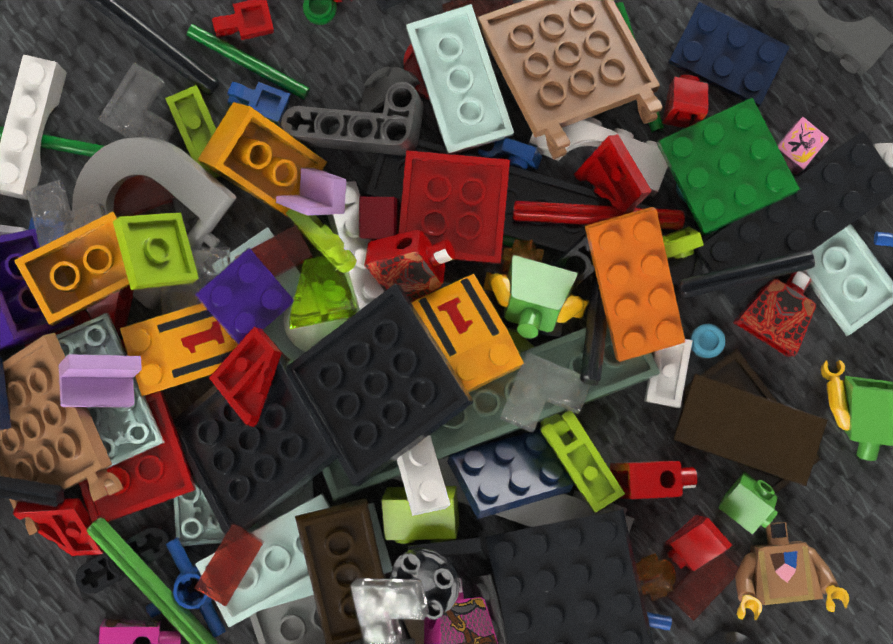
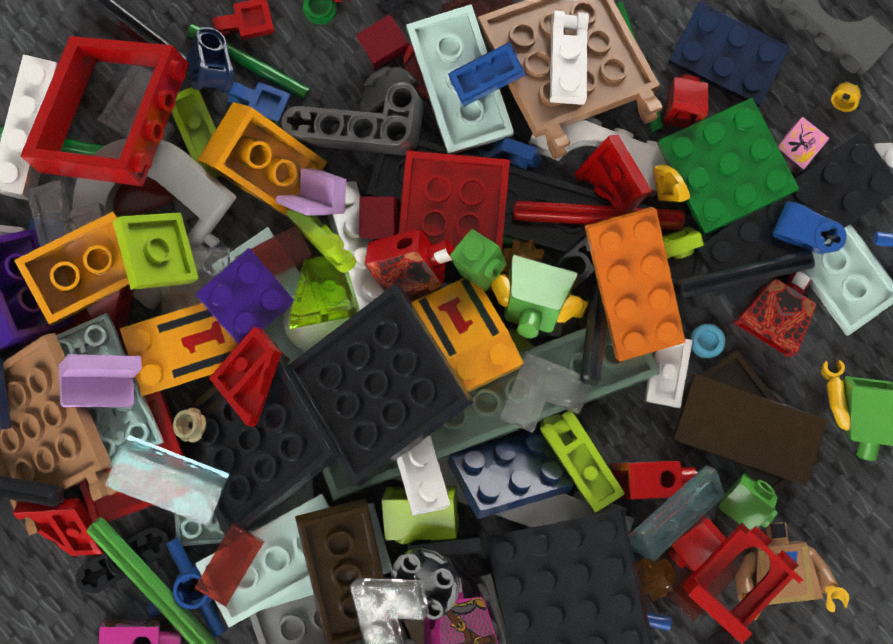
none -> red window [20,36,189,186]
none -> clear light blue panel [106,435,229,525]
none -> tan plate [173,408,207,443]
none -> dark blue piece [187,27,234,93]
none -> dark red panel [357,14,409,71]
none -> blue plate [448,42,526,107]
none -> bright green brick [450,229,507,291]
none -> white plate [550,10,589,105]
none -> clear light blue panel [629,465,725,561]
none -> yellow tile [653,164,690,202]
none -> red panel [682,523,803,644]
none -> blue piece [772,201,847,254]
none -> yellow hinge [831,81,861,112]

